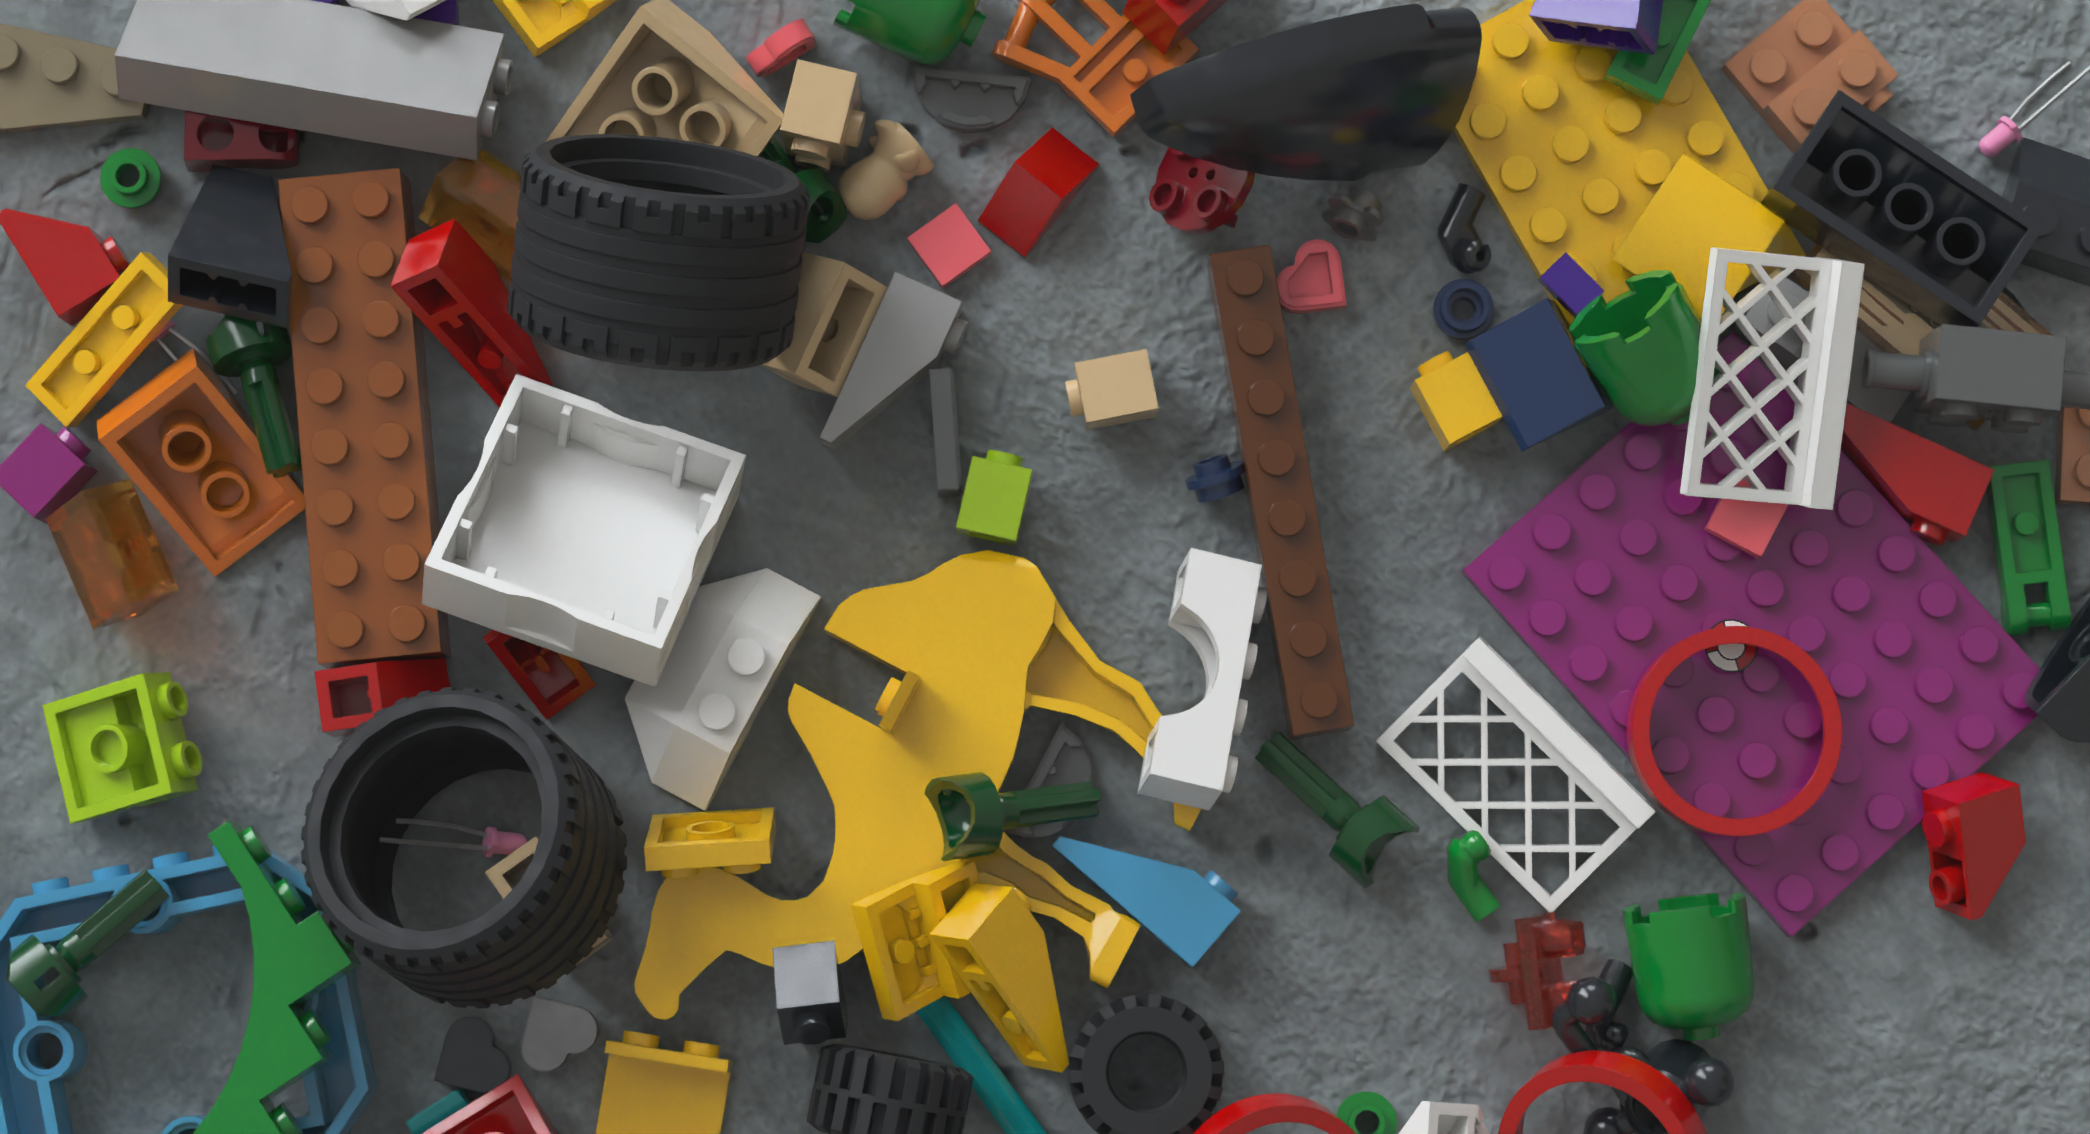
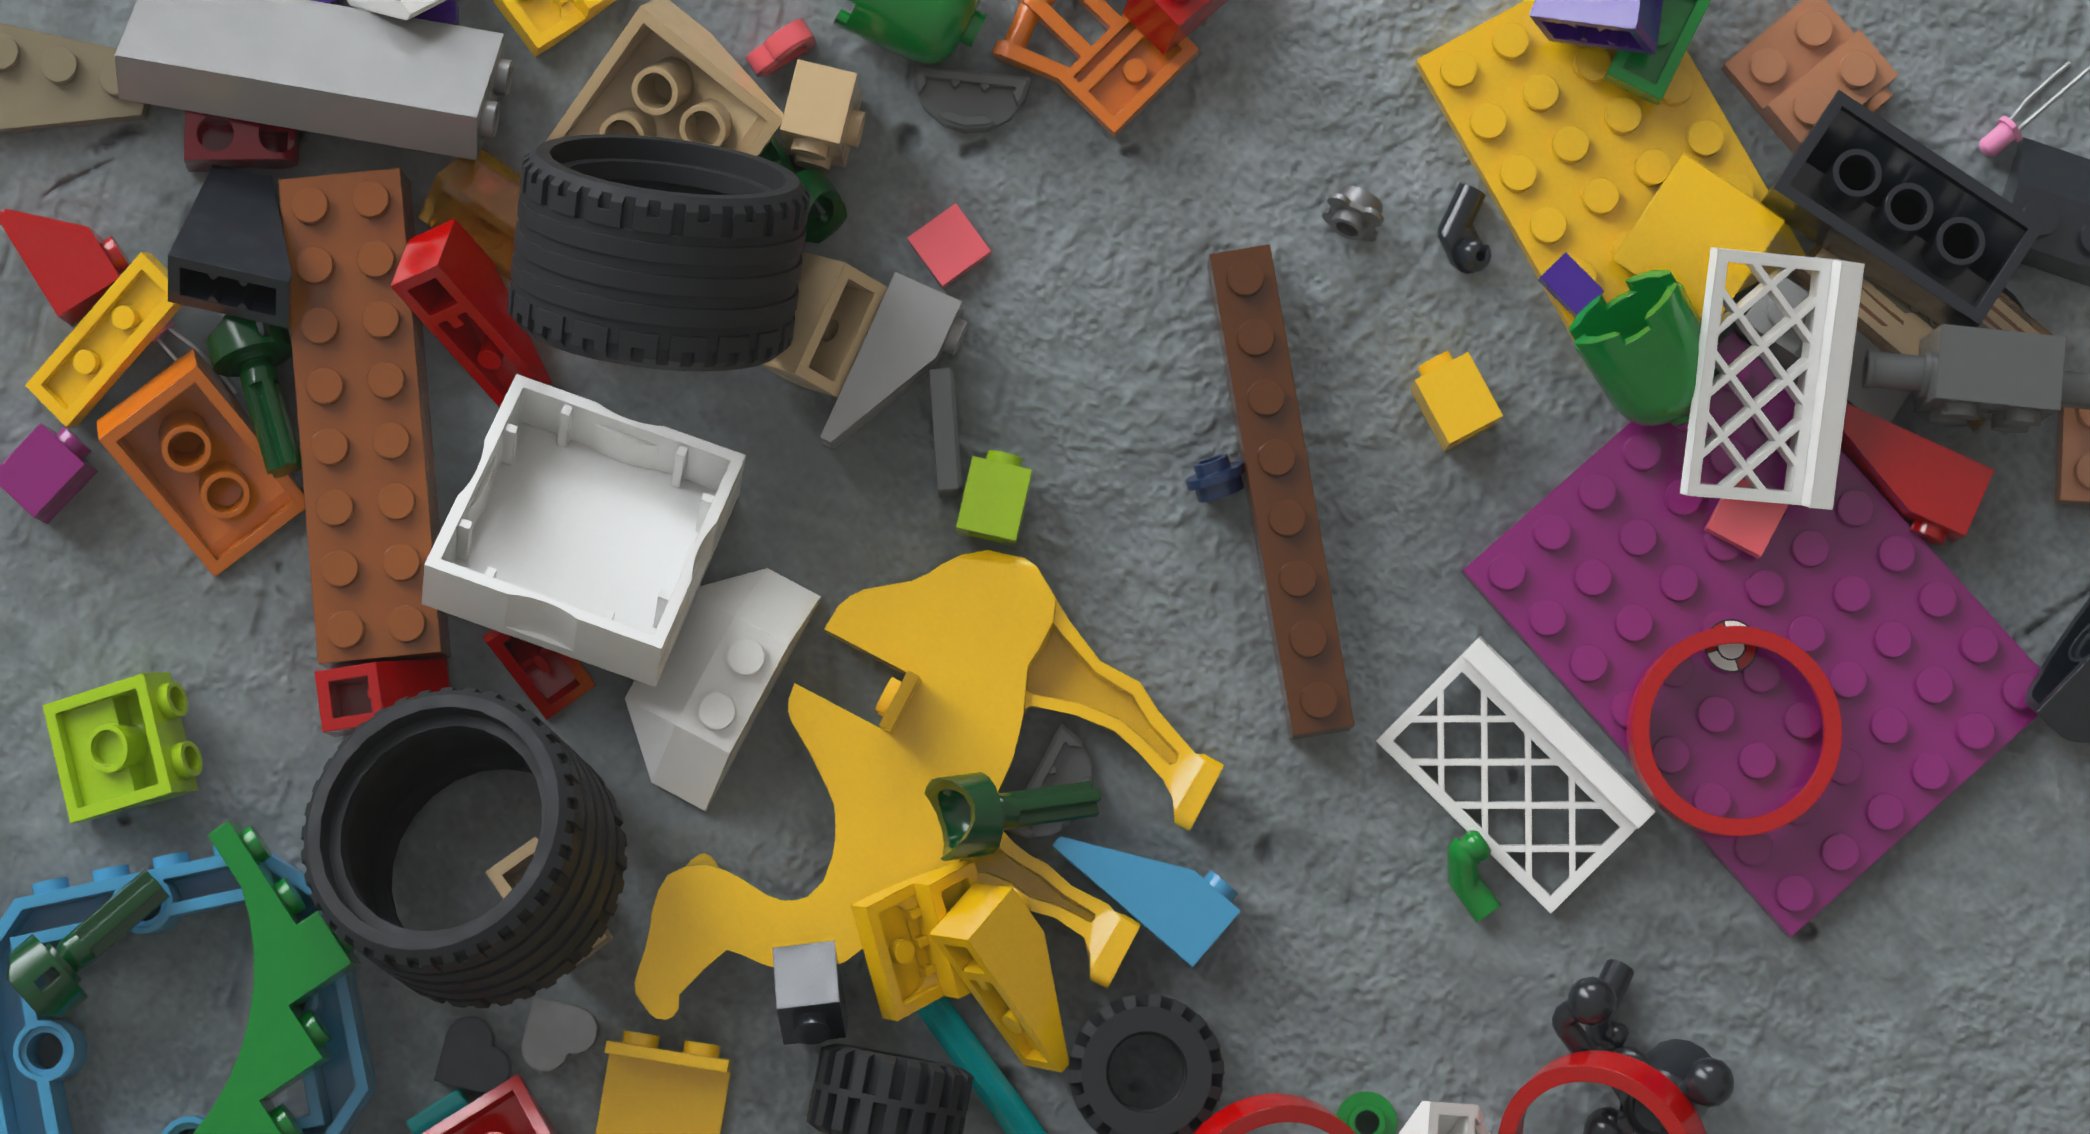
clear orange brick [45,479,179,629] -> none
green plate [100,148,162,209] -> none
piece [379,818,527,857] -> none
yellow plate [644,807,776,878] -> none
tan animal [837,119,935,221] -> none
red slope [978,127,1099,259] -> none
tan brick [1065,349,1159,431] -> none
black panel [1130,4,1482,181] -> none
white arch [1137,548,1267,811] -> none
dark red plate [1149,147,1255,235] -> none
dark green piece [1255,731,1420,889] -> none
coral tile [1276,239,1347,314] -> none
dark blue plate [1433,279,1494,340] -> none
dark blue slope [1464,298,1613,452] -> none
clear red hips [1488,912,1586,1030] -> none
green cylinder [1622,893,1754,1041] -> none
red slope [1922,772,2026,921] -> none
green plate [1986,459,2071,636] -> none

